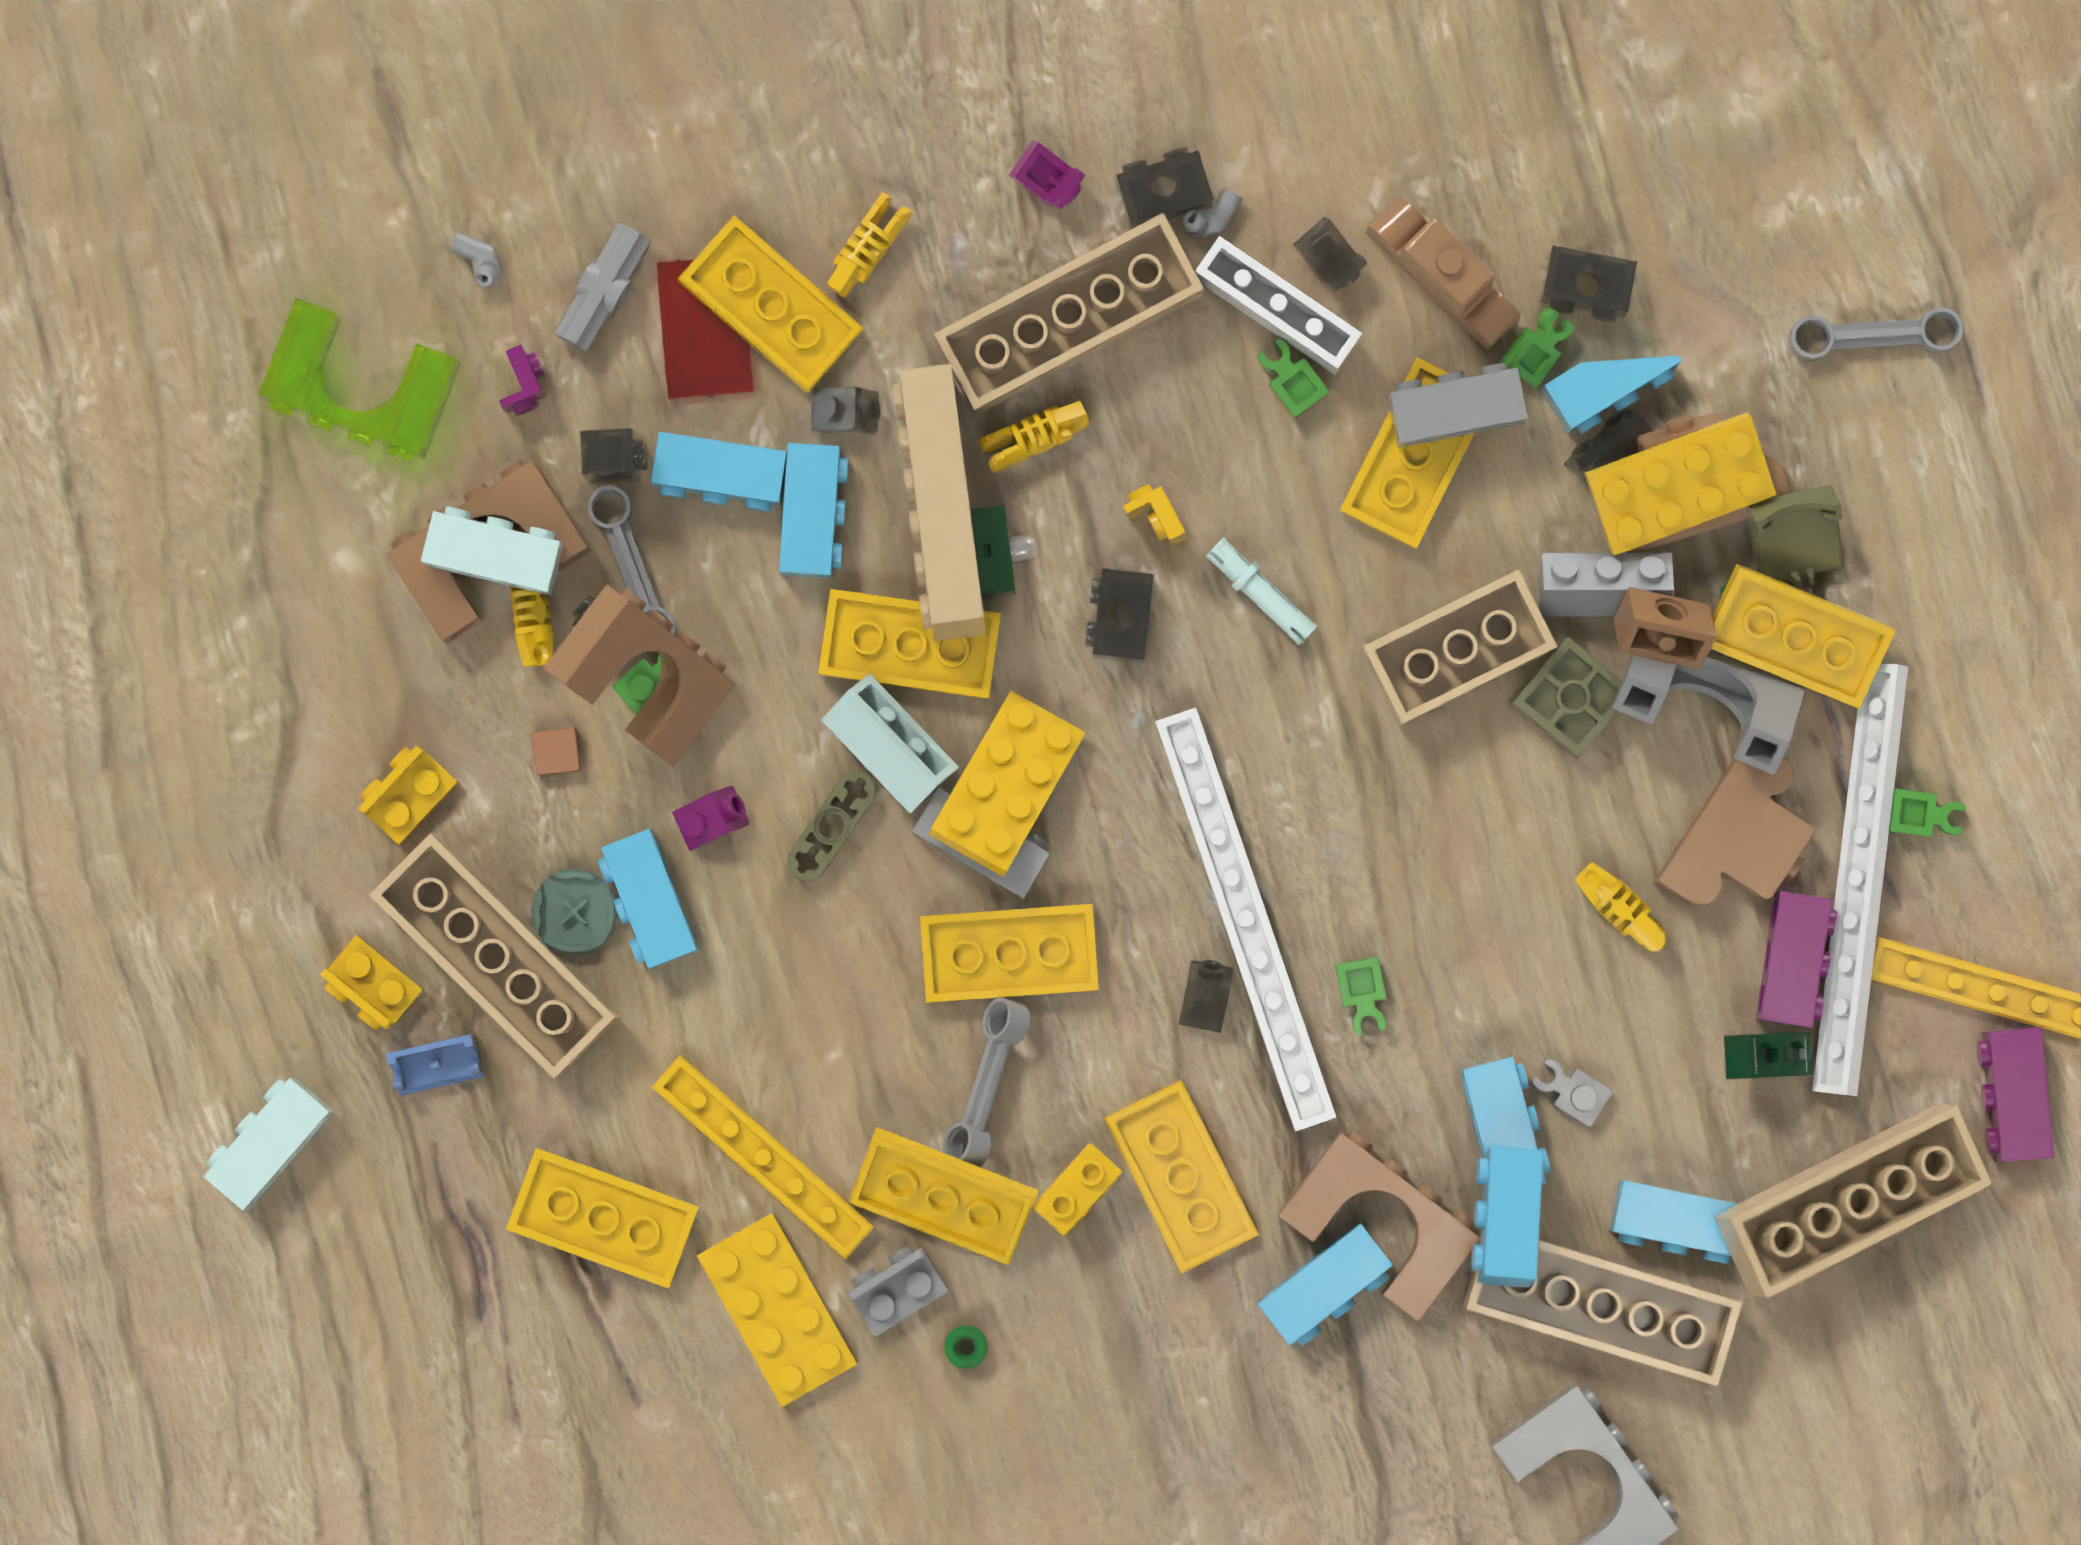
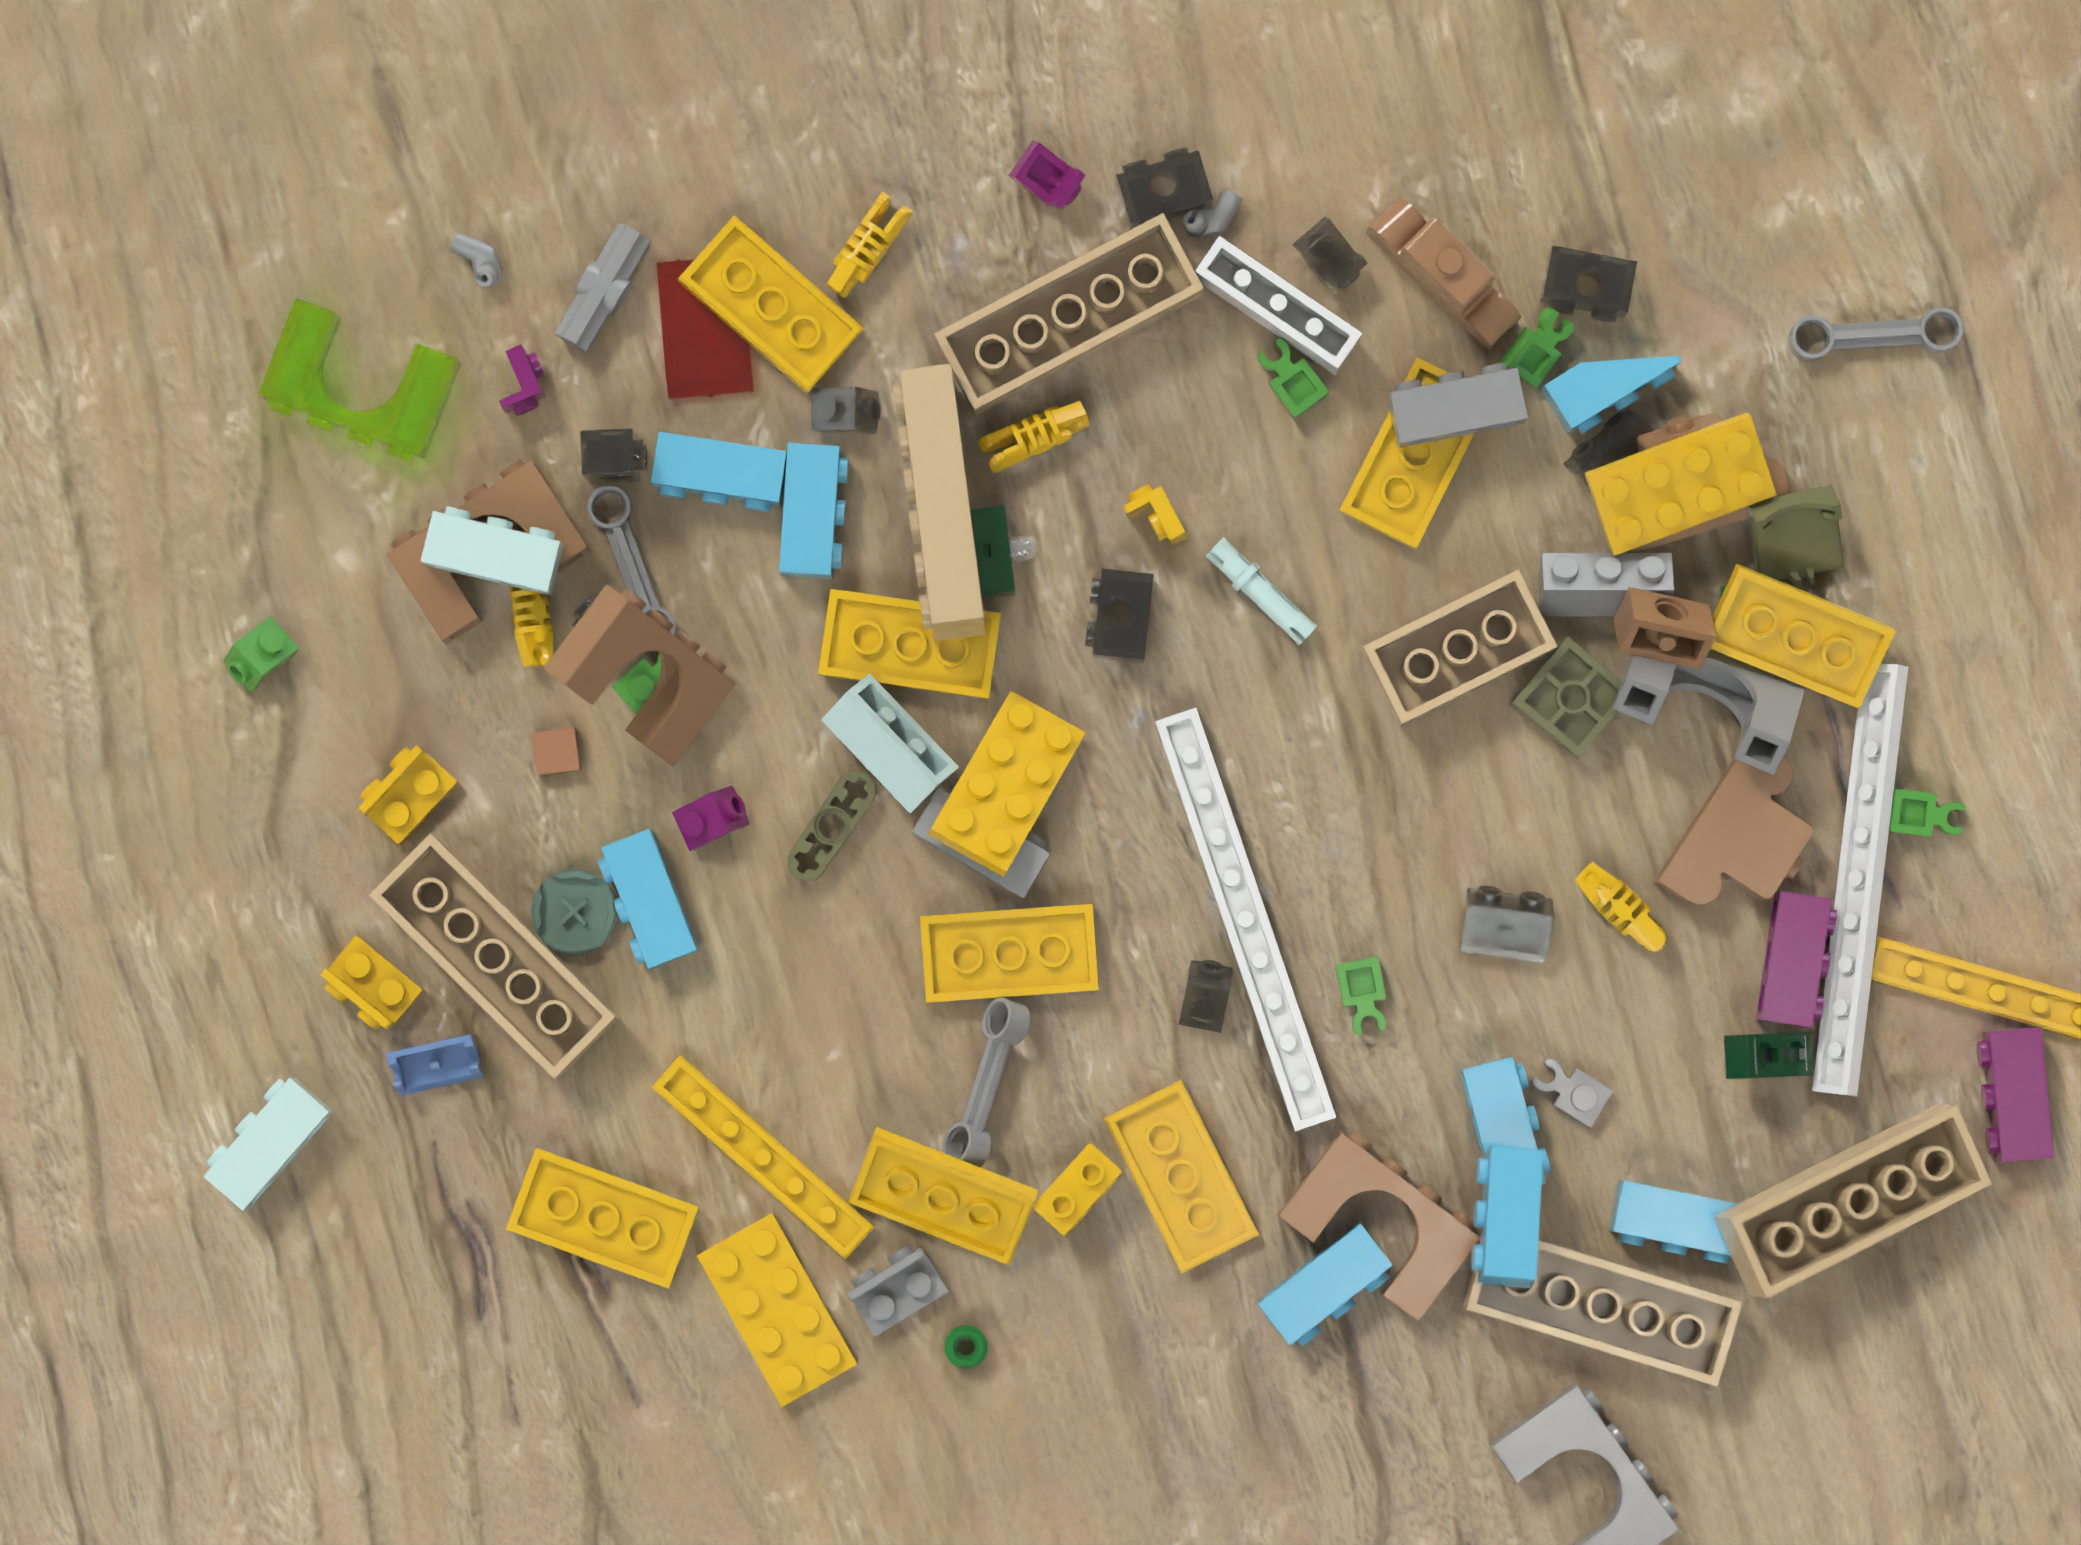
none -> bright green bracket [224,616,299,692]
none -> clear smoke bracket [1460,885,1554,963]

